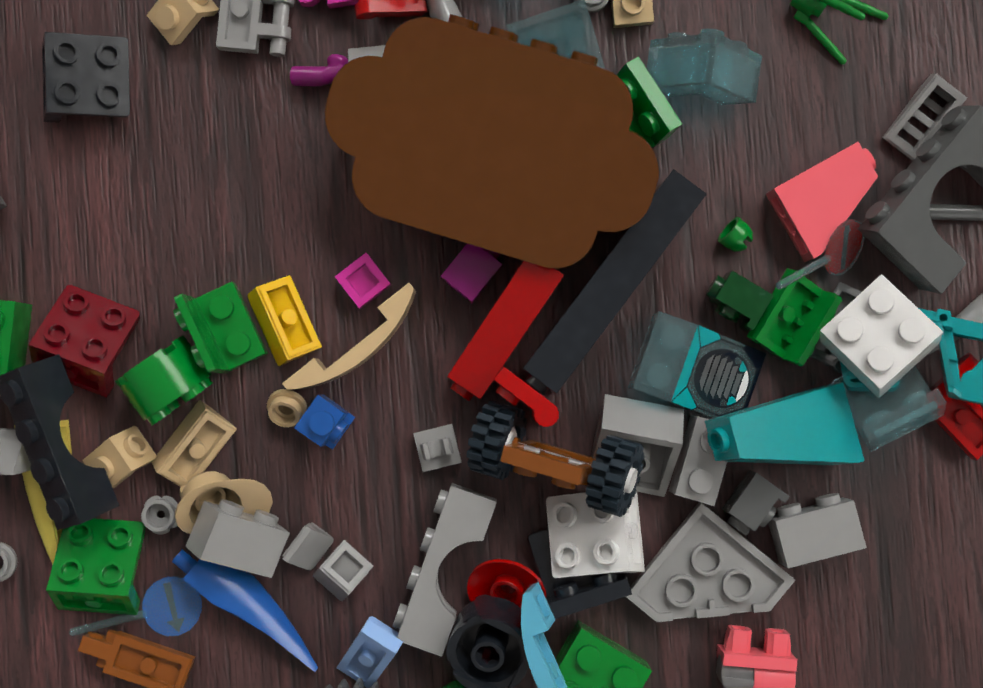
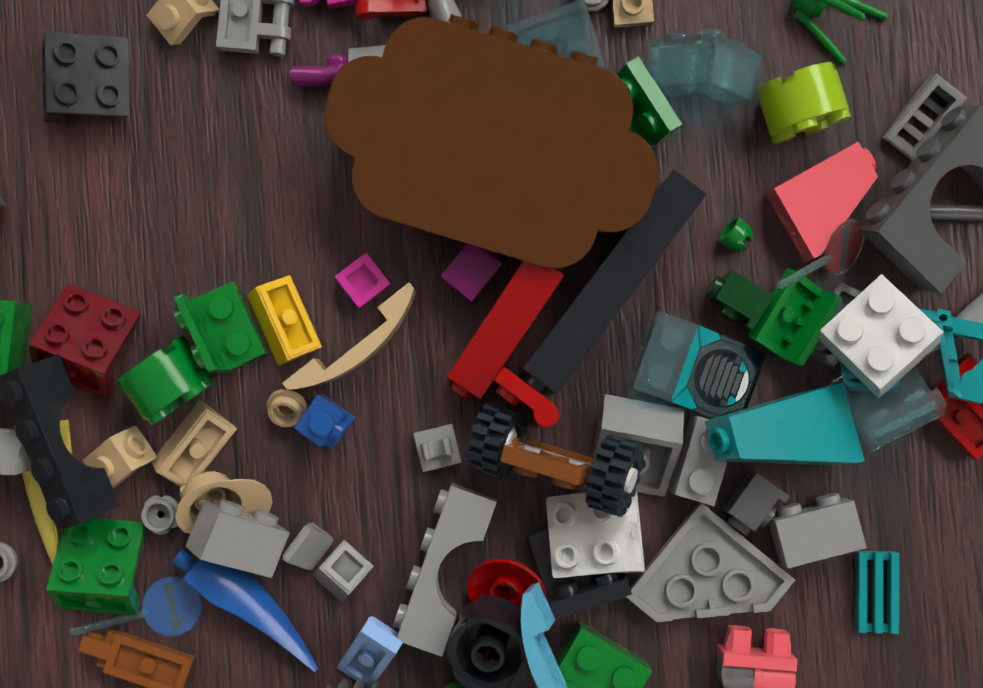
none -> lime brick [756,62,851,144]
none -> teal tile [855,551,899,634]

